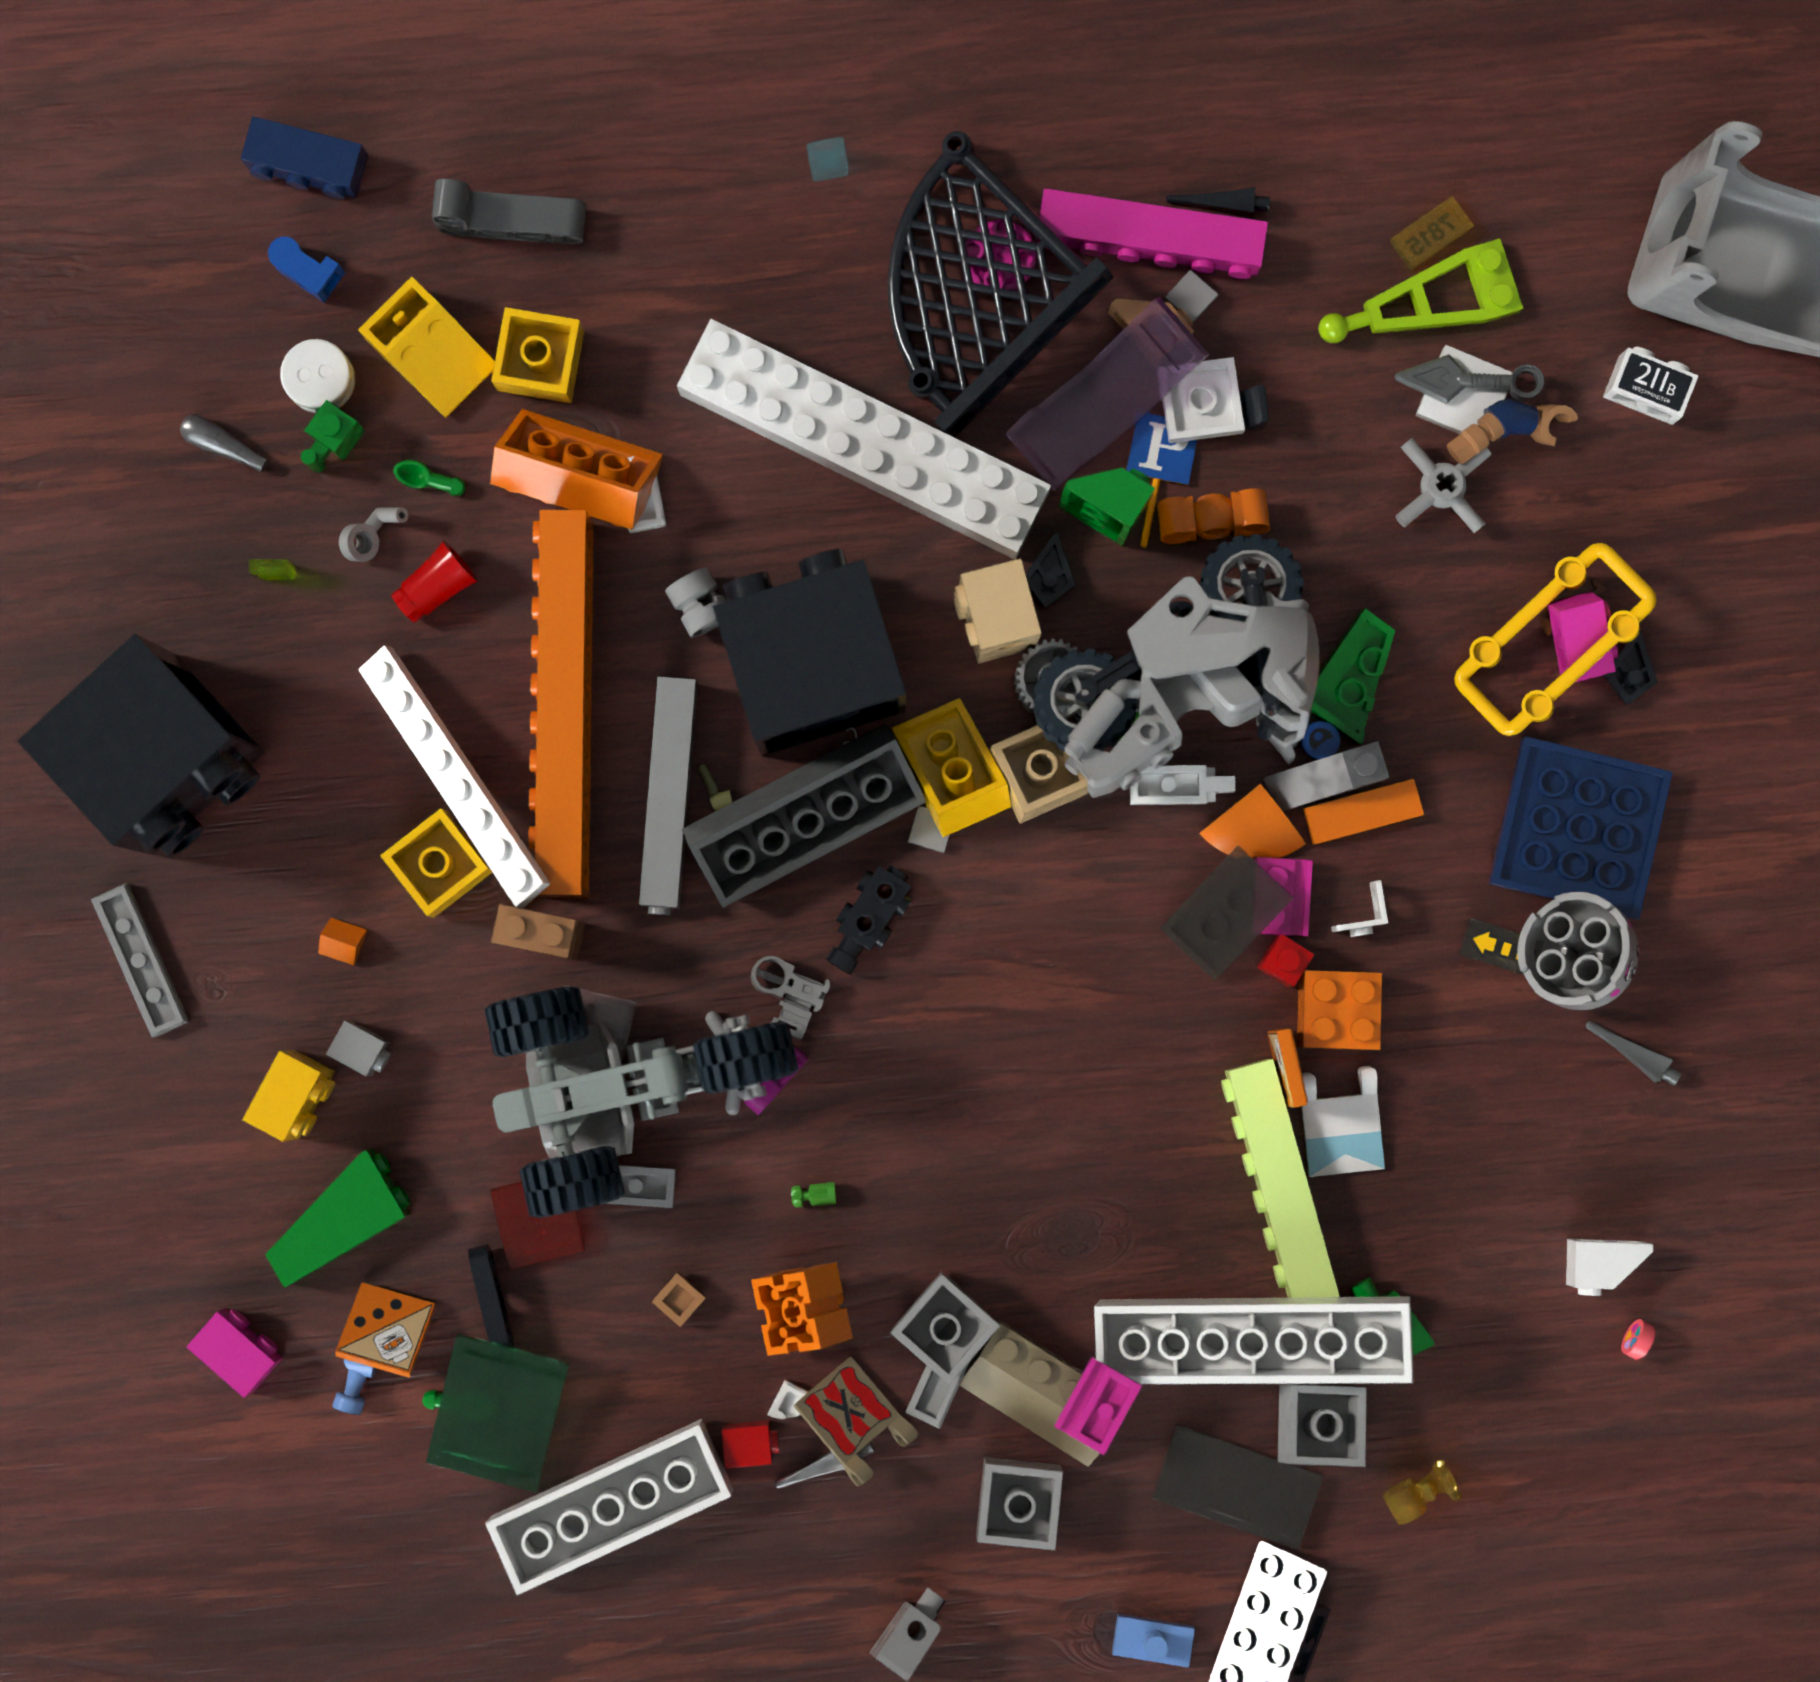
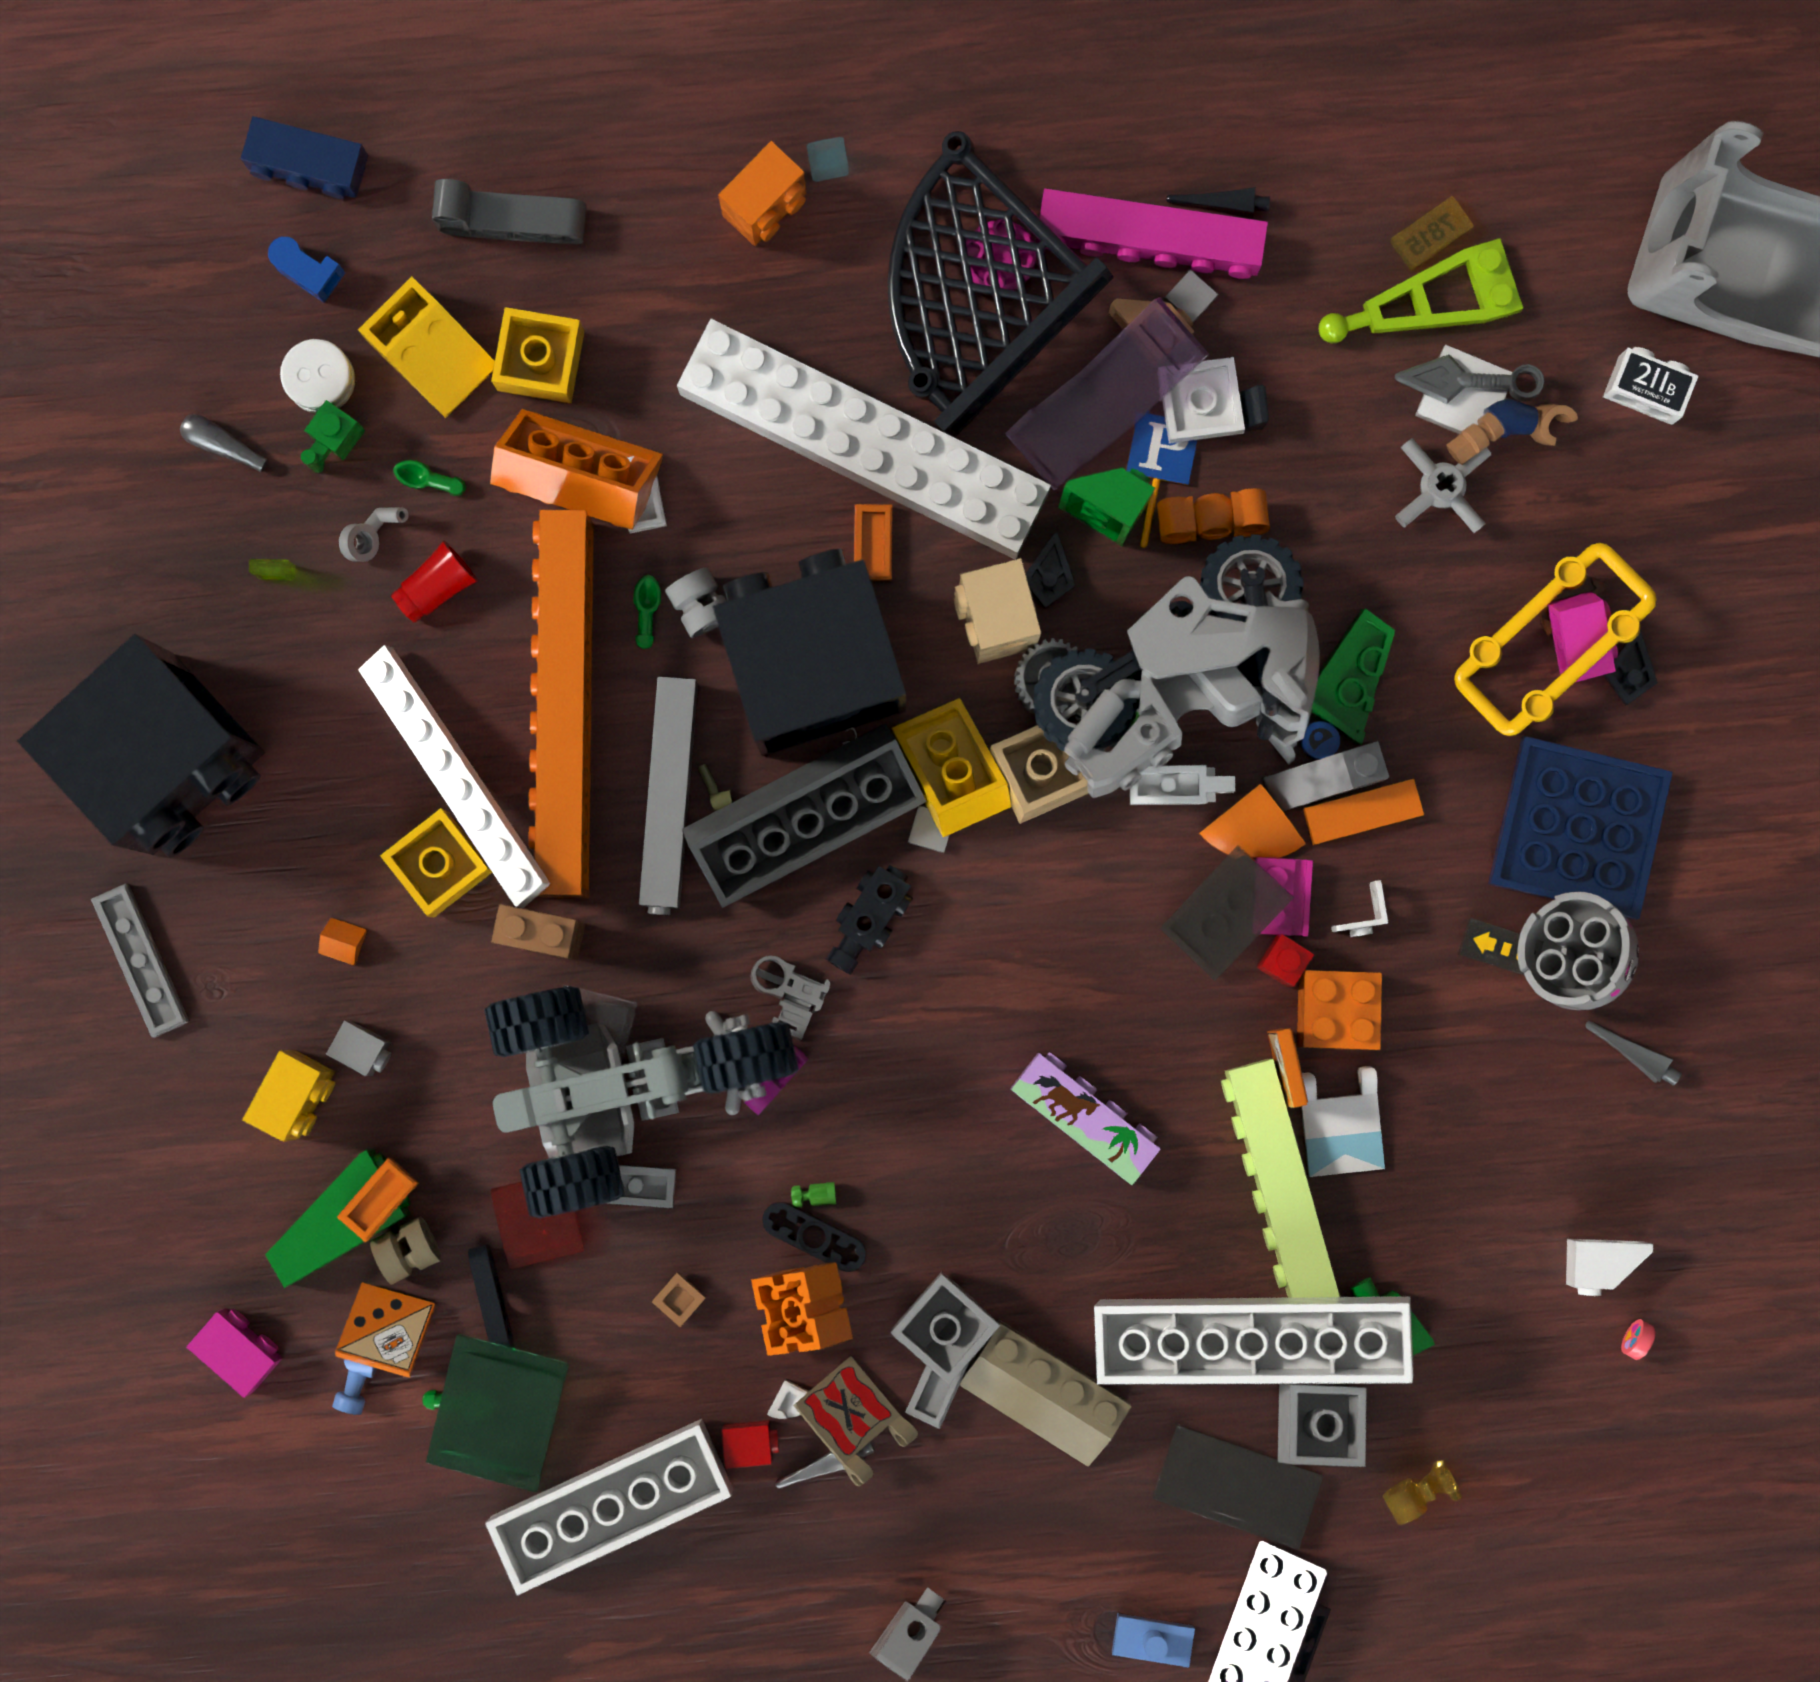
light grey brick [976,1457,1063,1550] -> none
dark pink plate [1054,1357,1142,1455] -> none
none -> orange tile [337,1157,419,1242]
none -> dark tan wheel [370,1216,442,1285]
none -> green piece [633,574,661,649]
none -> orange brick [718,141,807,246]
none -> black beam [762,1202,866,1272]
none -> orange tile [854,504,892,581]
none -> brick [1010,1052,1160,1185]

